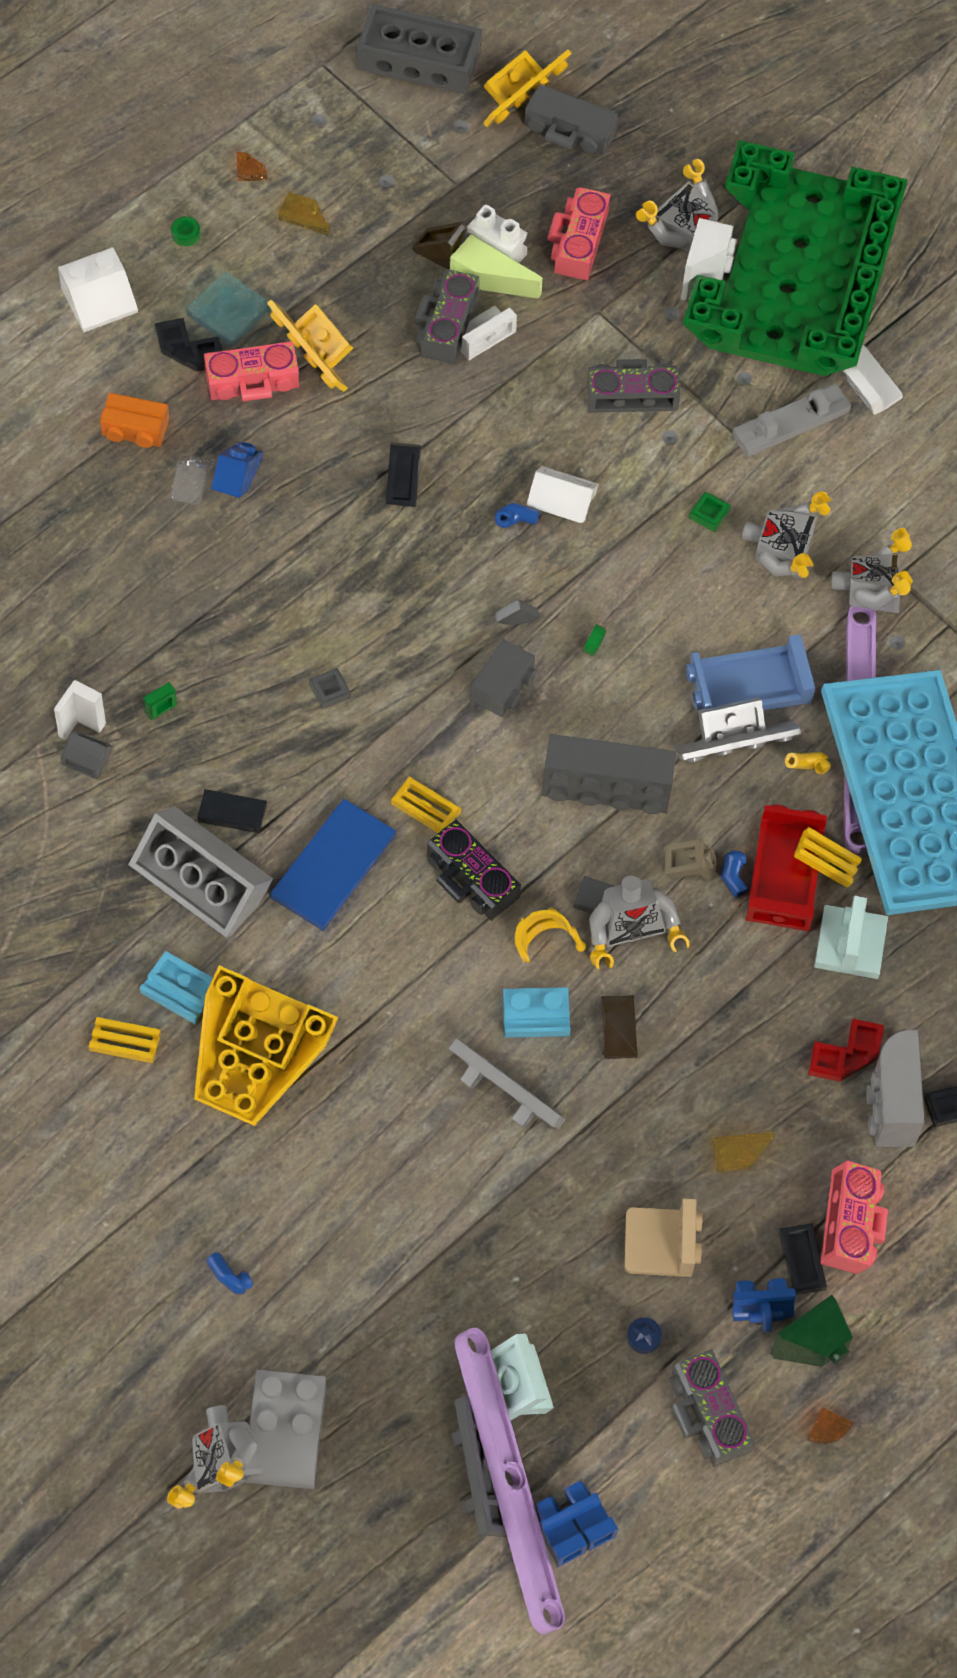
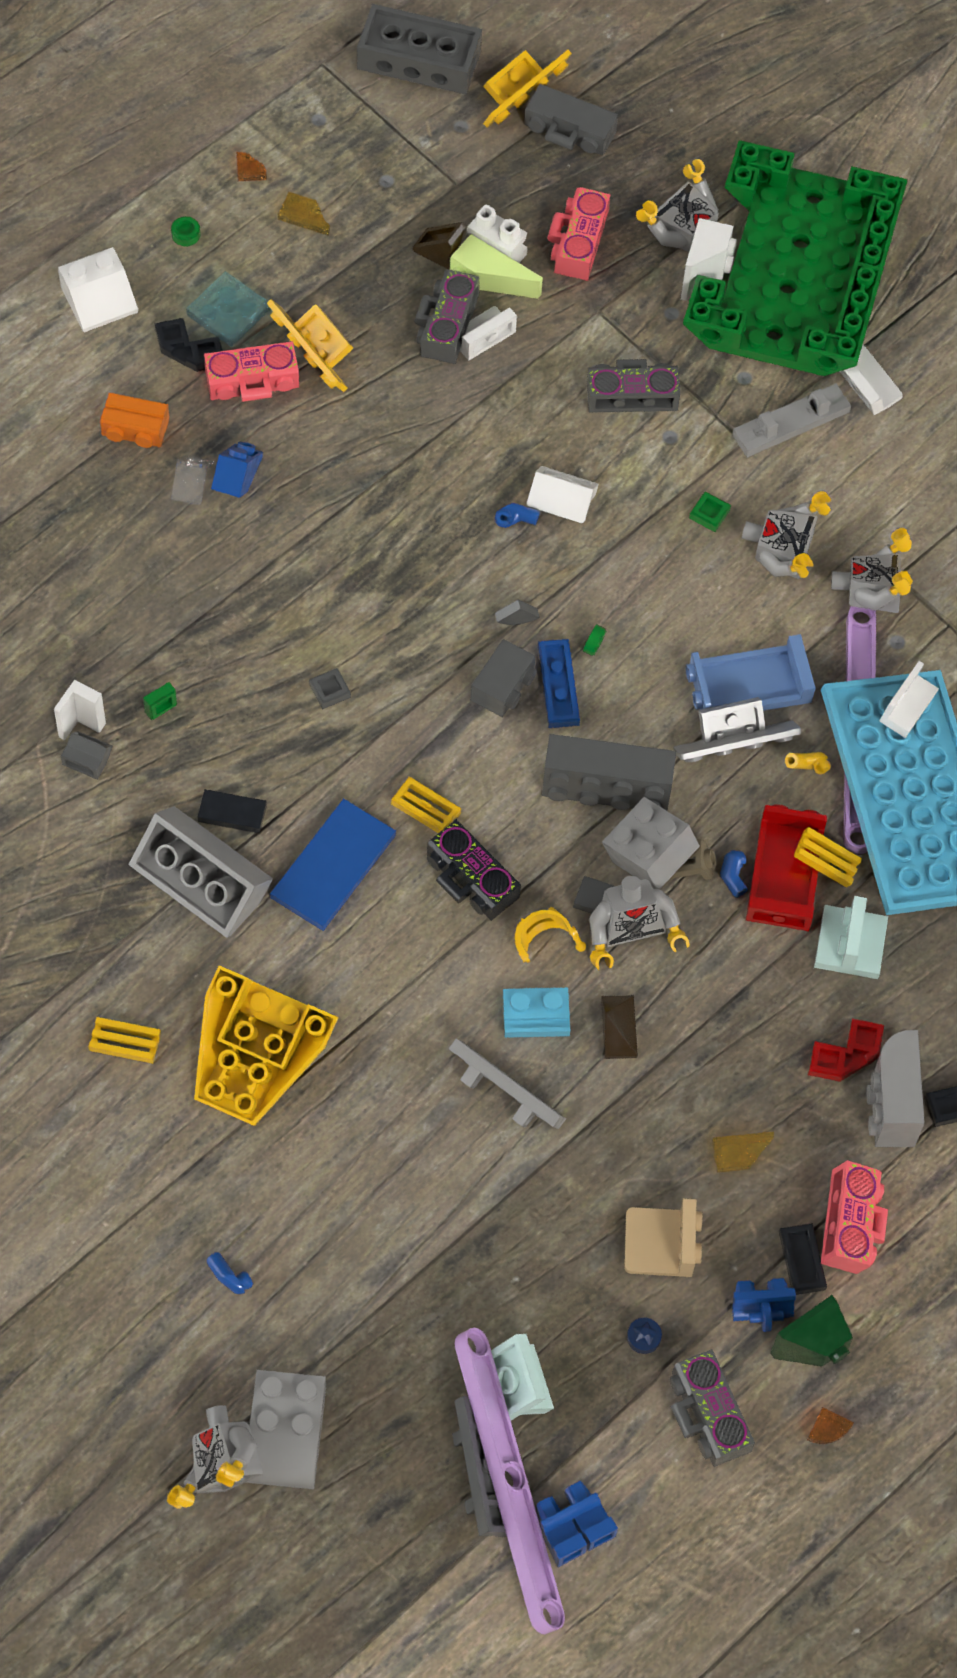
medium azure plate [139,951,213,1024] -> none
black tile [386,442,421,507] -> none
none -> blue tile [537,639,580,728]
none -> light grey brick [602,797,700,889]
none -> white panel [879,661,939,738]

